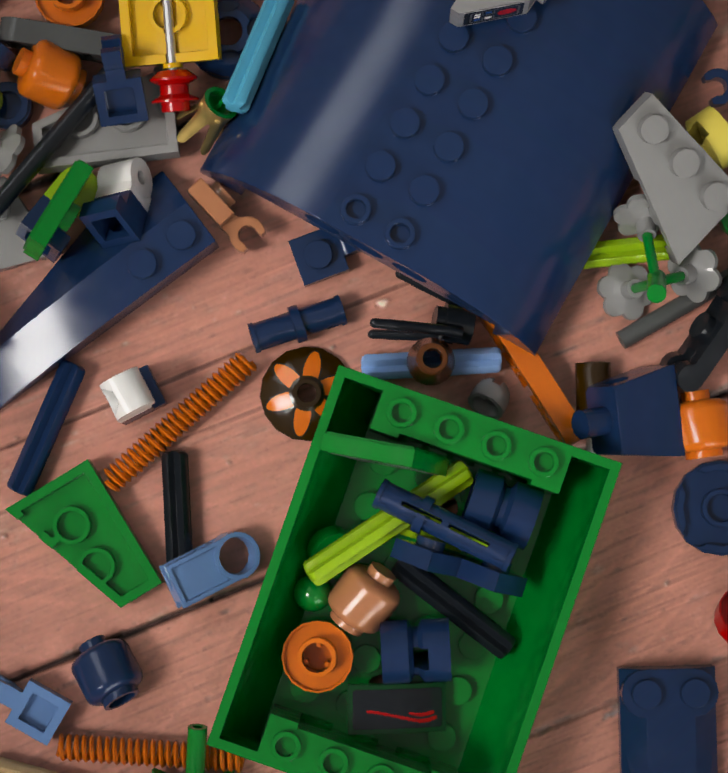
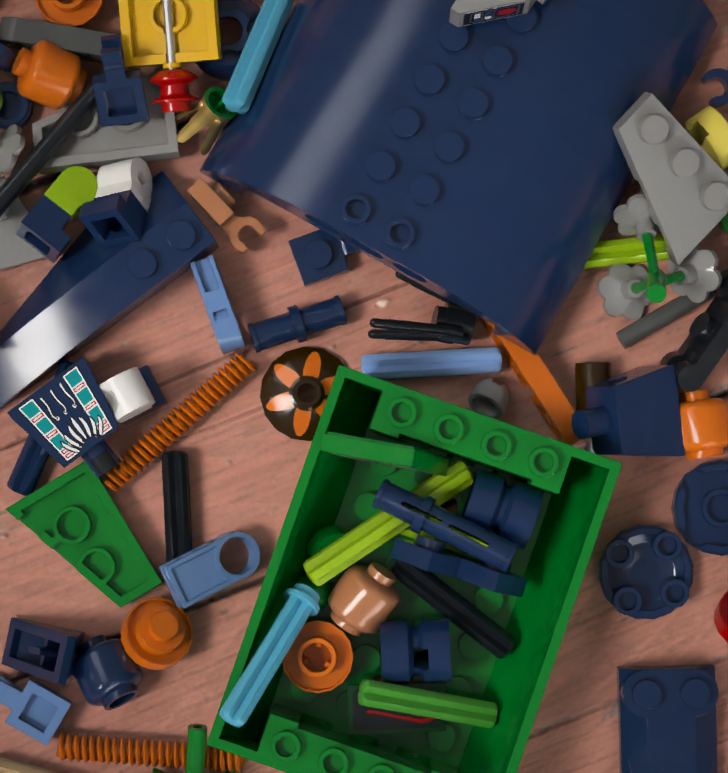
green plate [23,159,94,261] -> none
reddish brown cone [407,337,455,385] -> none
none -> dark blue slope [1,617,85,685]
none -> torso [7,357,121,479]
none -> orange plate [121,598,193,670]
none -> medium blue piece [190,255,246,355]
none -> medium azure axle [219,583,320,728]
none -> bright green axle [357,679,498,728]
none -> dark blue dish [599,525,693,619]

